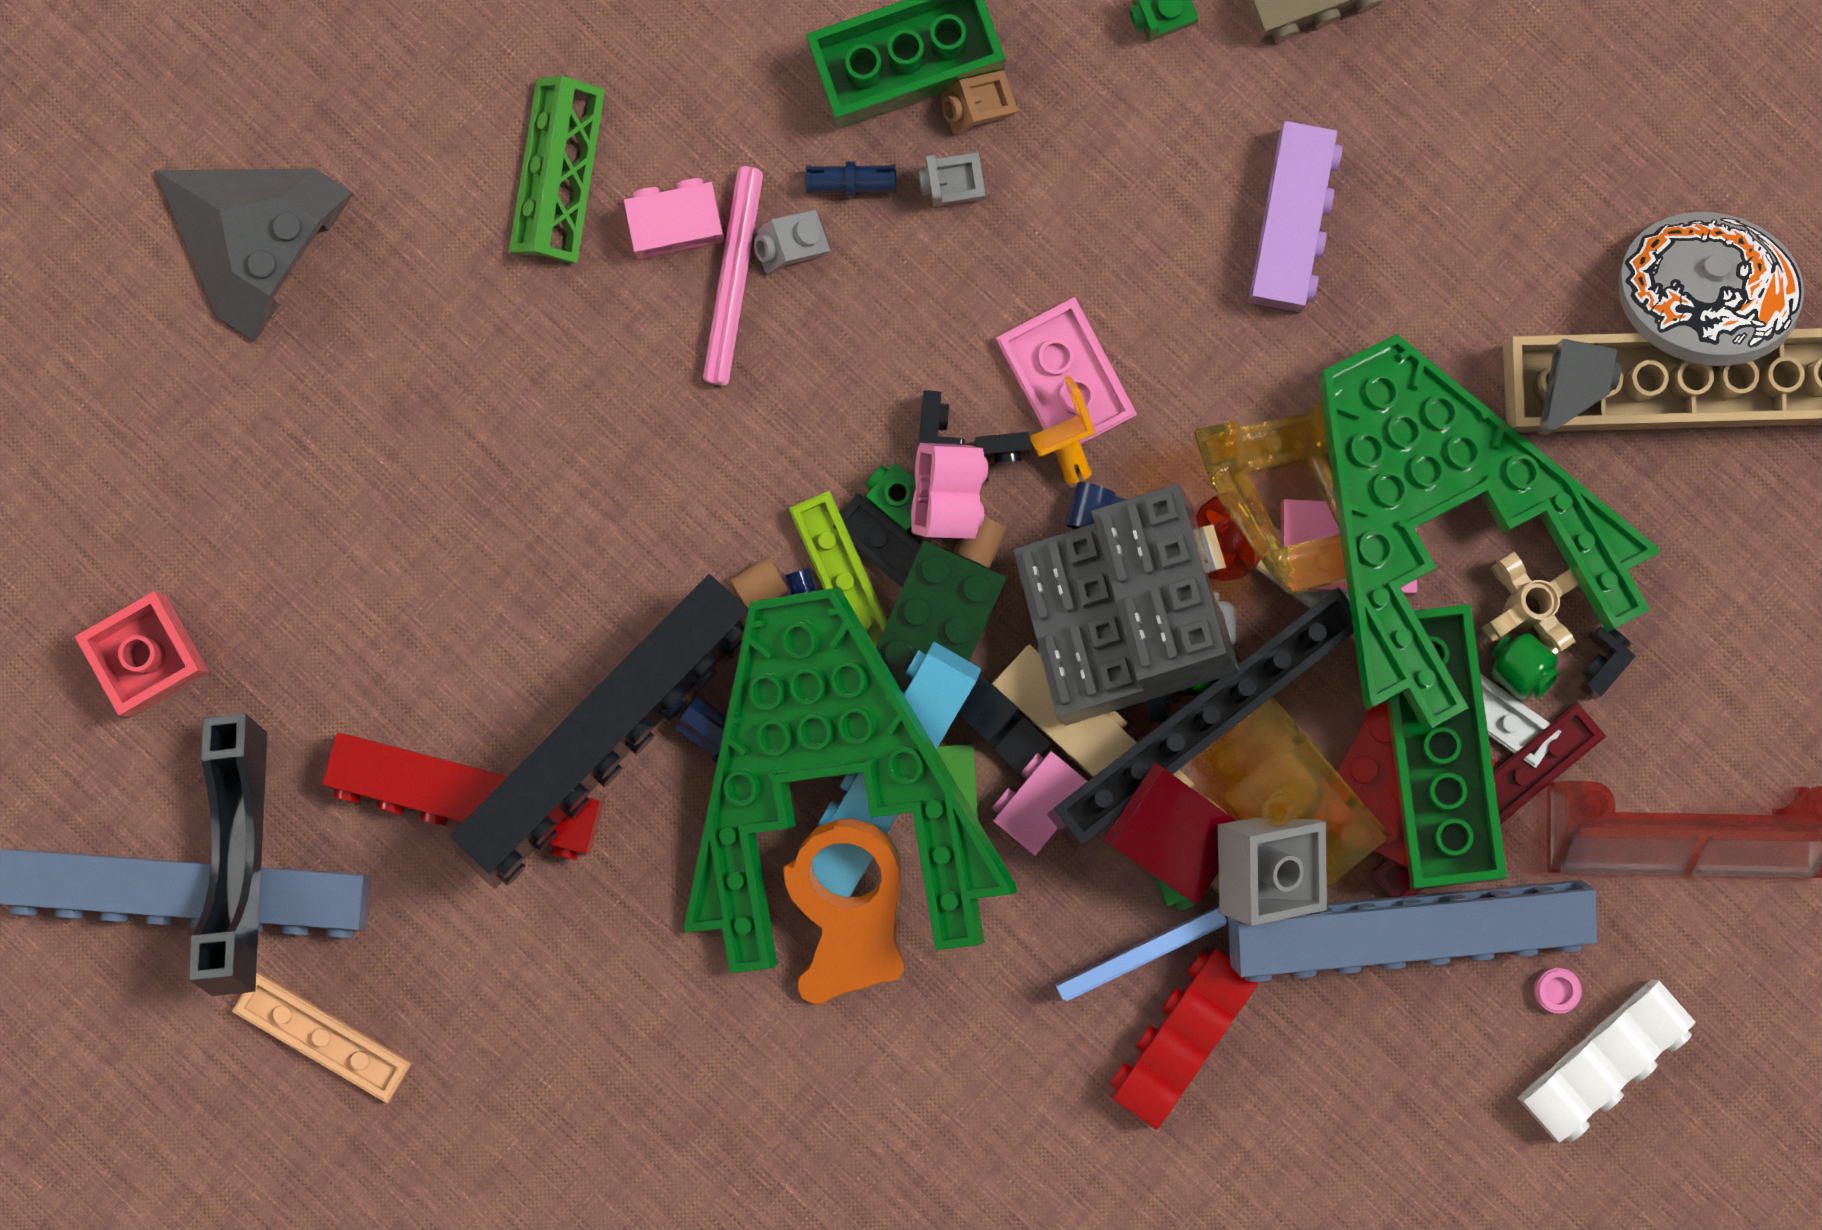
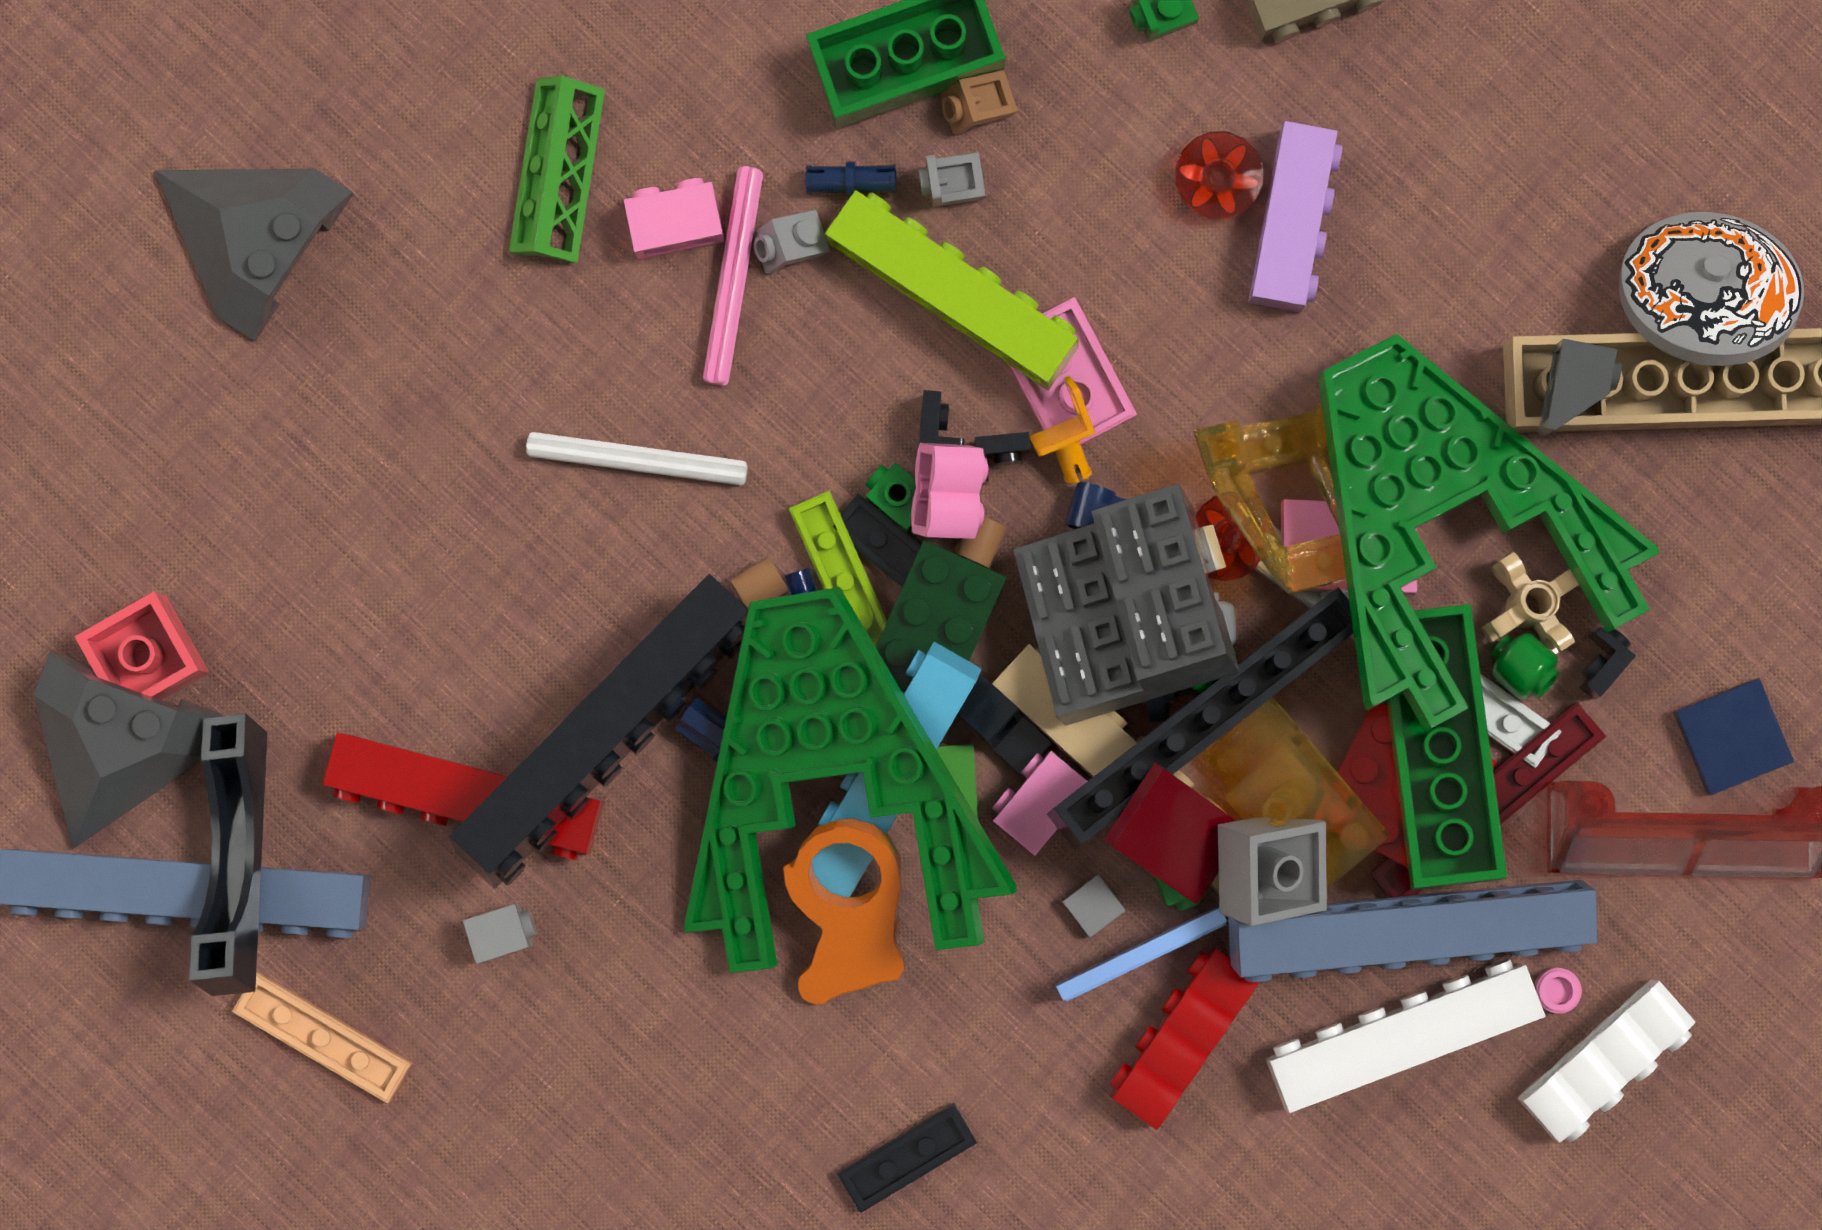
none -> dark grey wedge [33,651,224,849]
none -> light grey brick [463,903,537,964]
none -> white axle [526,432,748,486]
none -> lime brick [825,190,1079,391]
none -> black tile [837,1103,977,1213]
none -> light grey tile [1062,874,1126,938]
none -> clear red dish [1175,131,1263,219]
none -> white brick [1265,959,1546,1113]
none -> dark blue tile [1673,678,1794,795]

